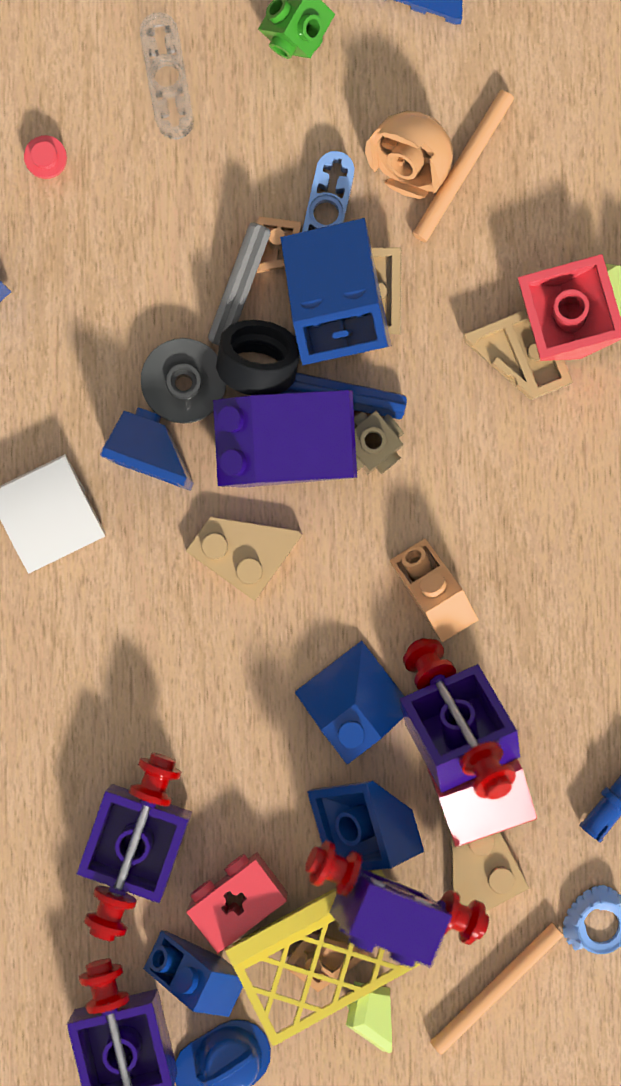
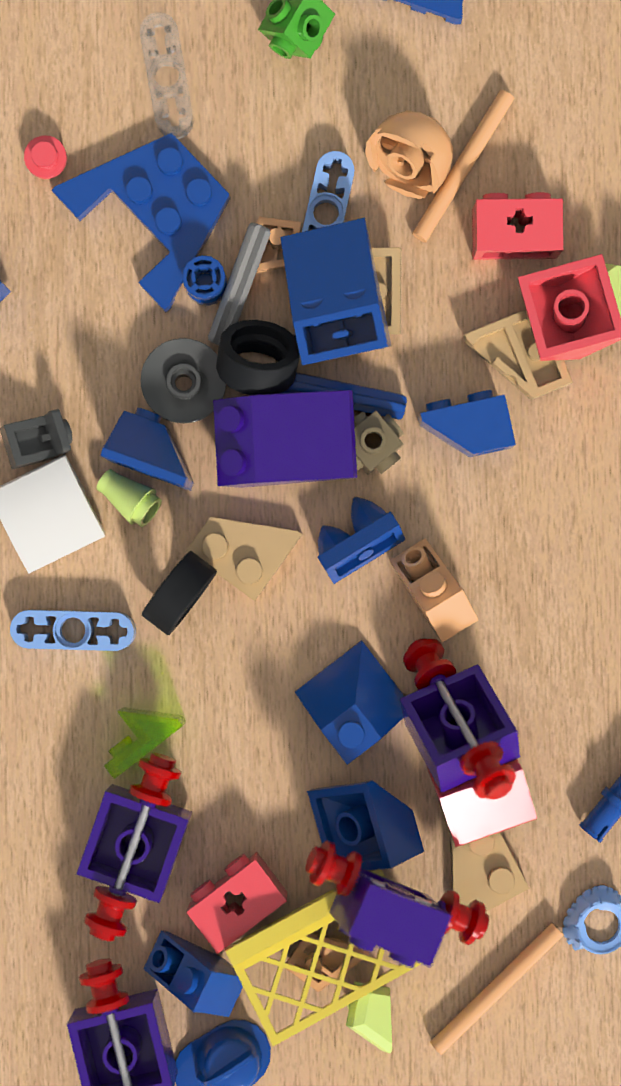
none -> dark grey bracket [0,409,72,469]
none -> light blue beam [10,610,136,651]
none -> blue wing [51,133,230,312]
none -> yellowish green cone [96,469,162,527]
none -> clear neon green slope [104,707,186,779]
none -> black tyre [142,551,217,635]
none -> blue wheel [182,255,227,306]
none -> blue tile [317,497,406,584]
none -> blue slope [417,390,516,458]
none -> coral brick [472,192,563,260]

